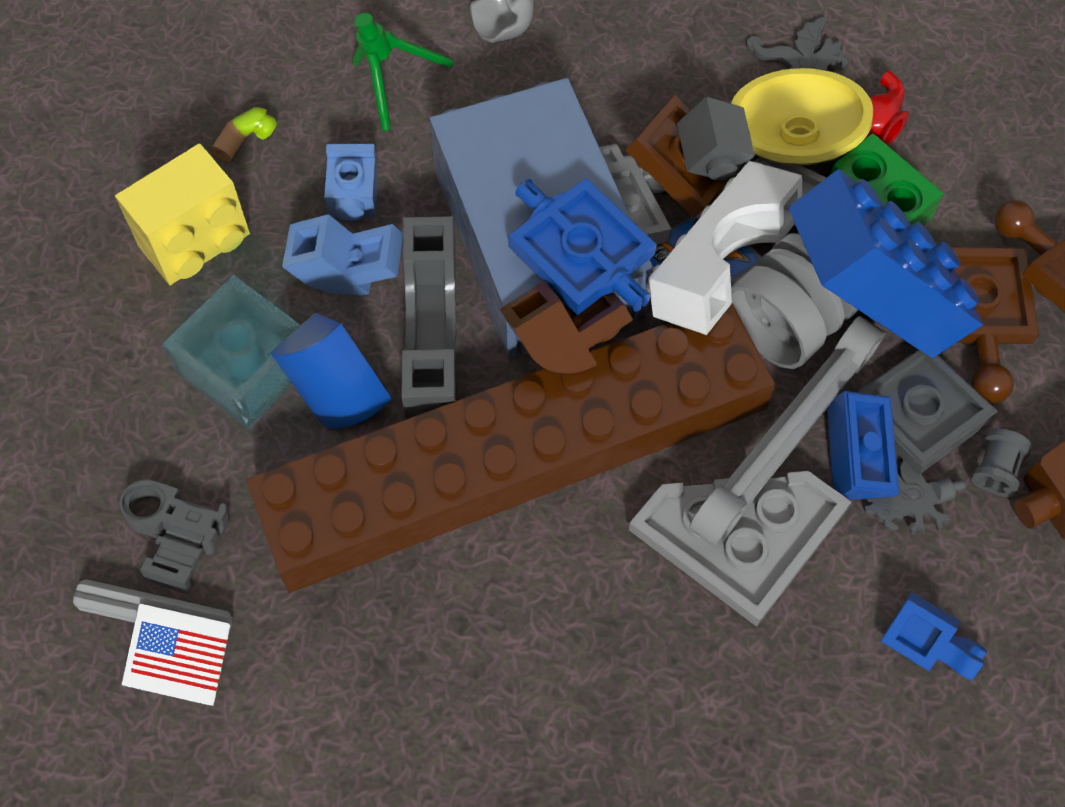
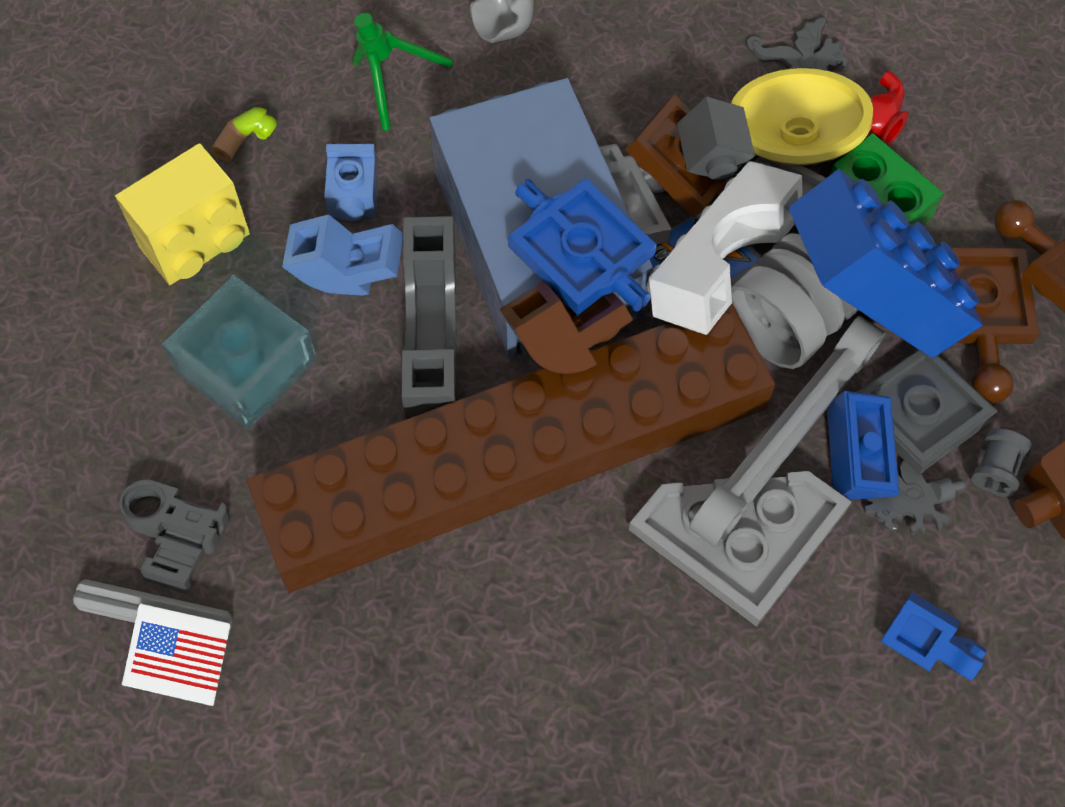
blue brick [270,313,392,429] -> none

